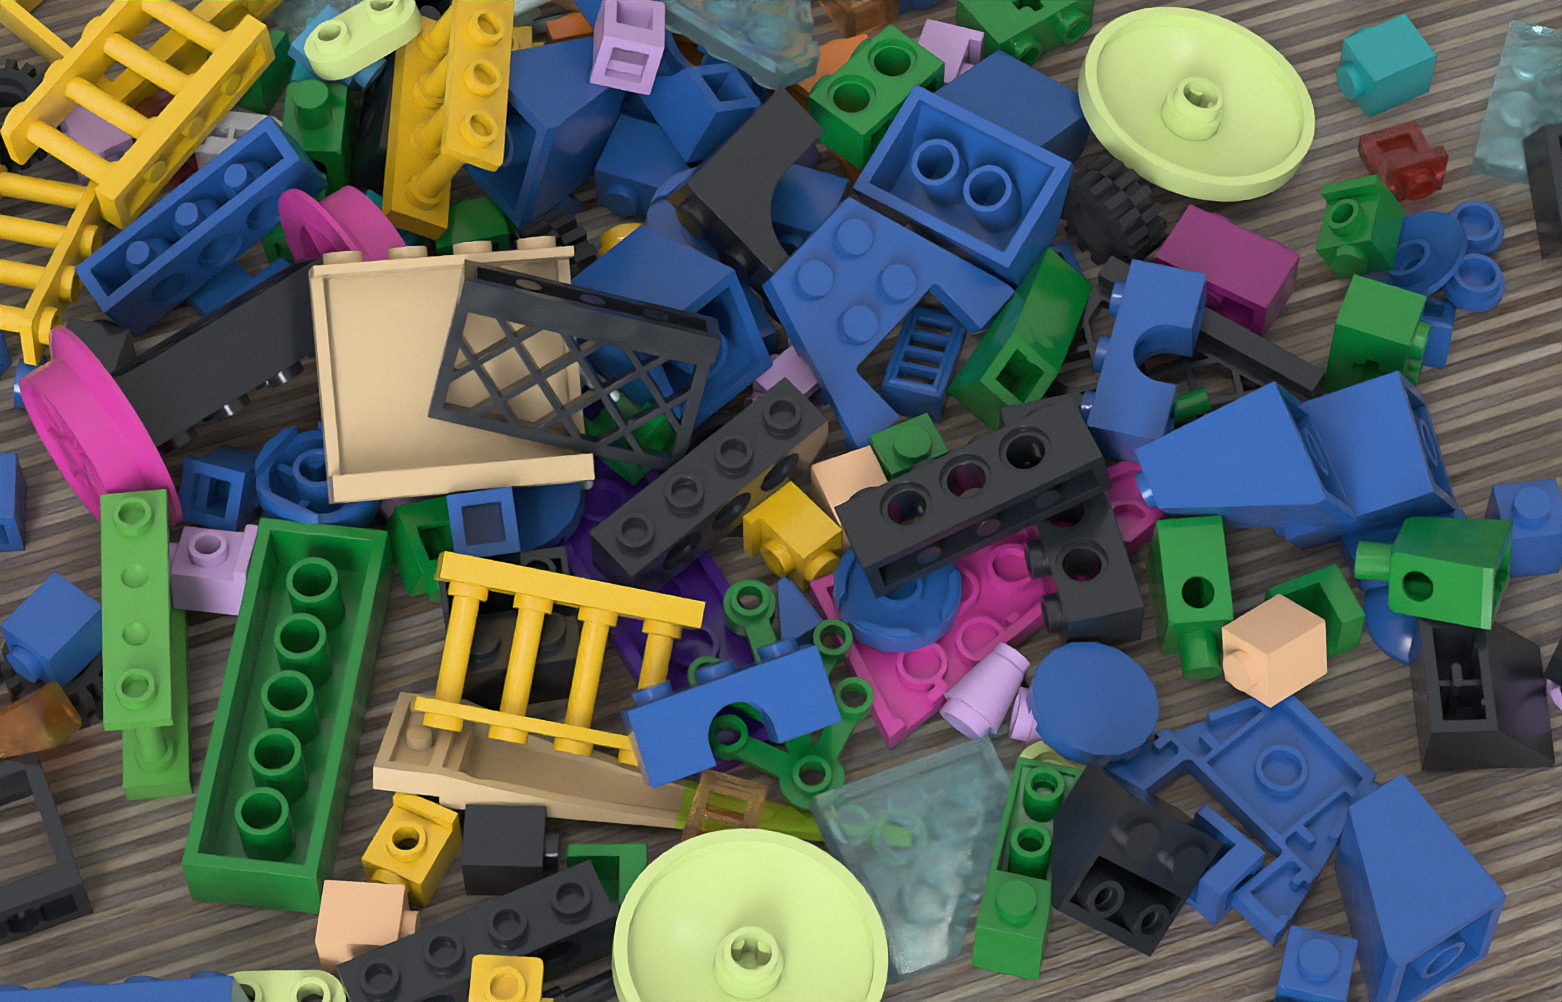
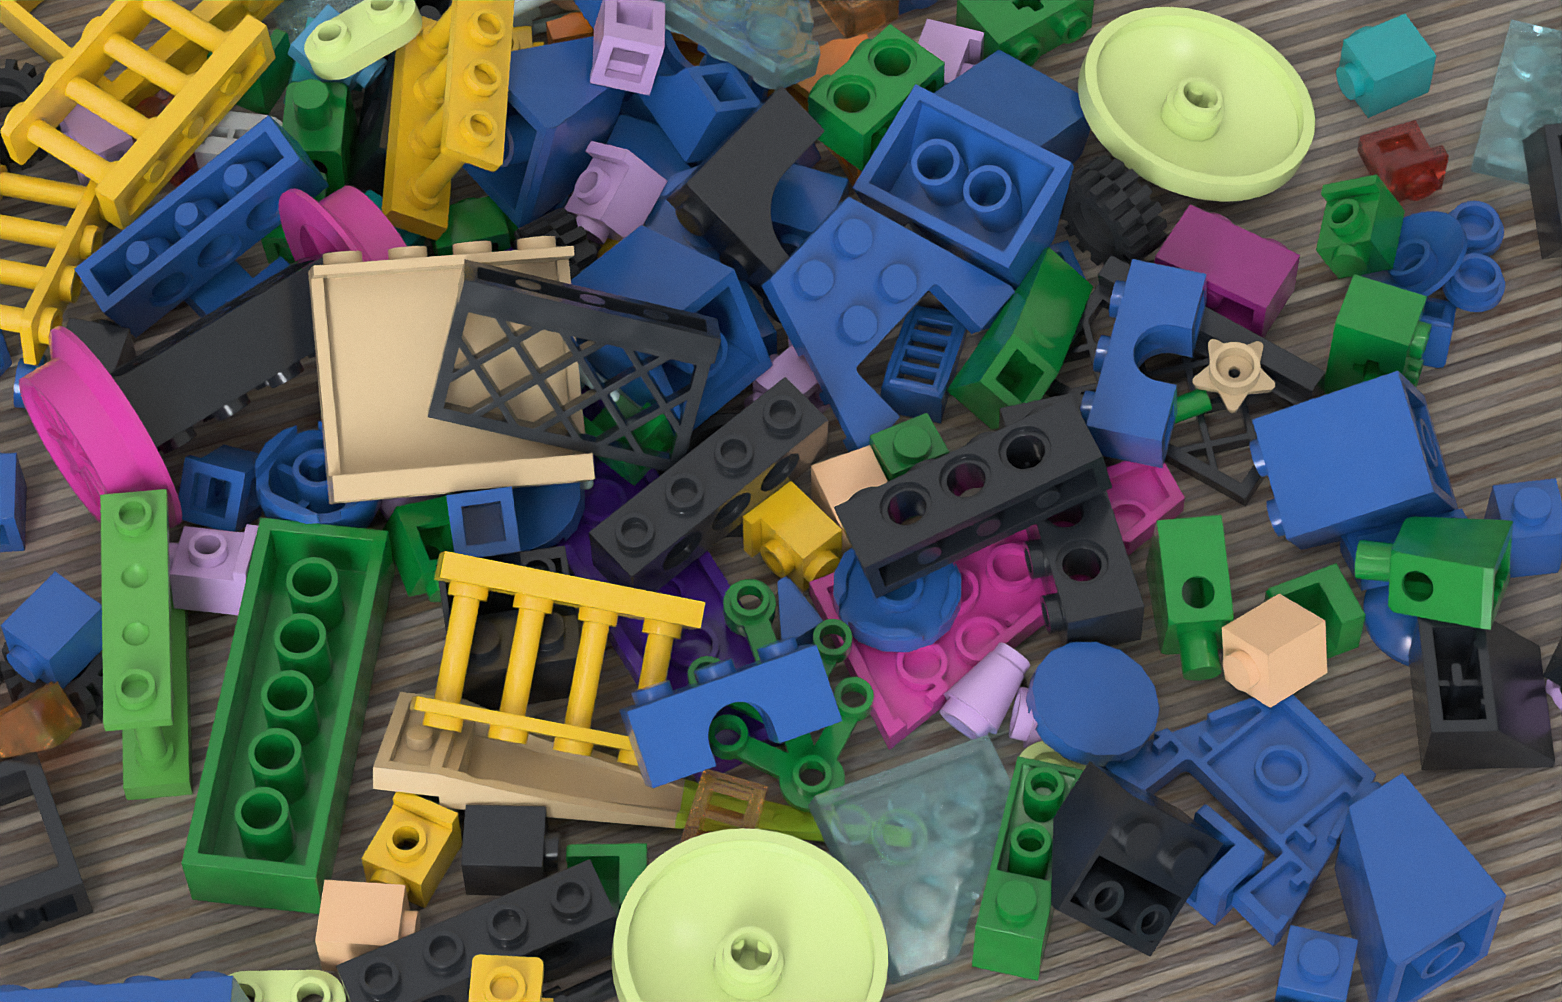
blue slope [1134,381,1357,529] -> none
none -> lavender brick [564,141,667,245]
none -> tan plate [1192,339,1275,413]

